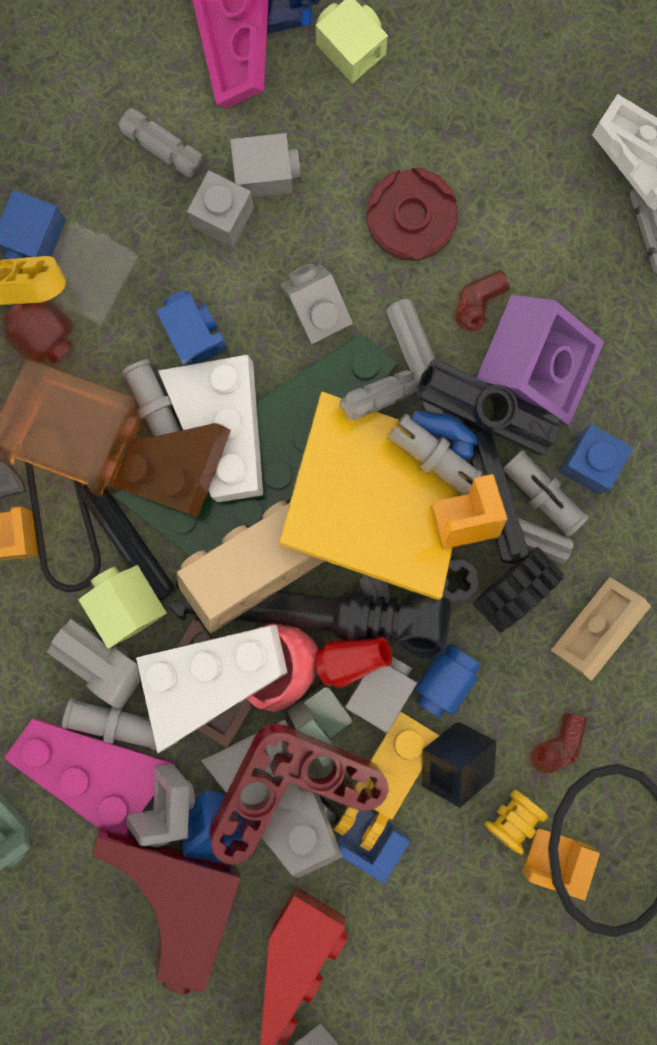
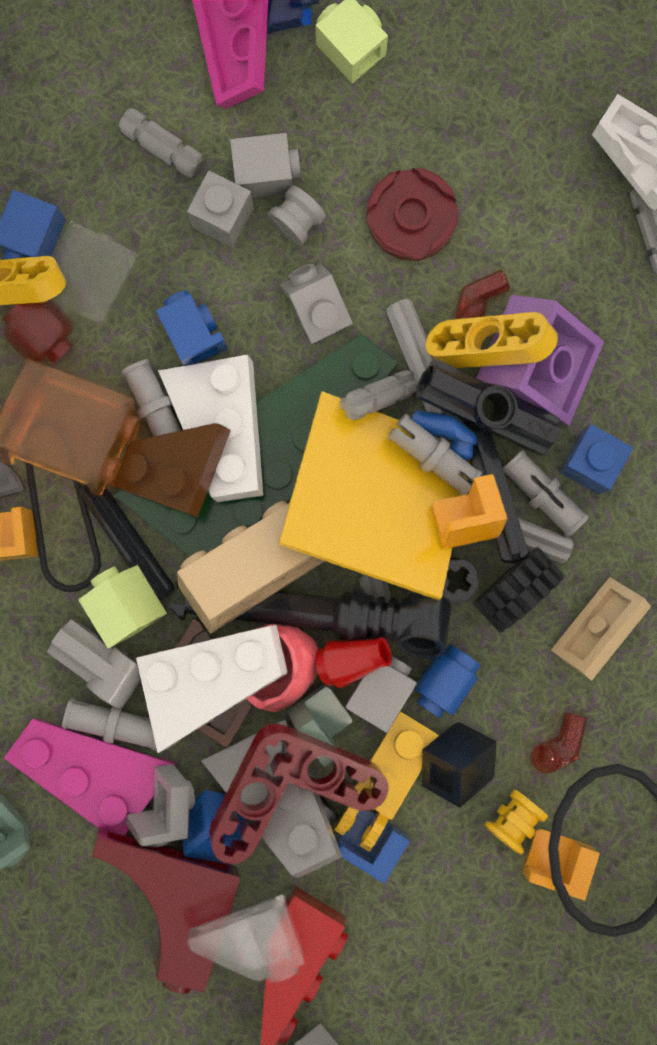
none -> clear slope [187,894,305,983]
none -> light grey wheel [267,185,326,246]
none -> yellow beam [425,312,558,368]

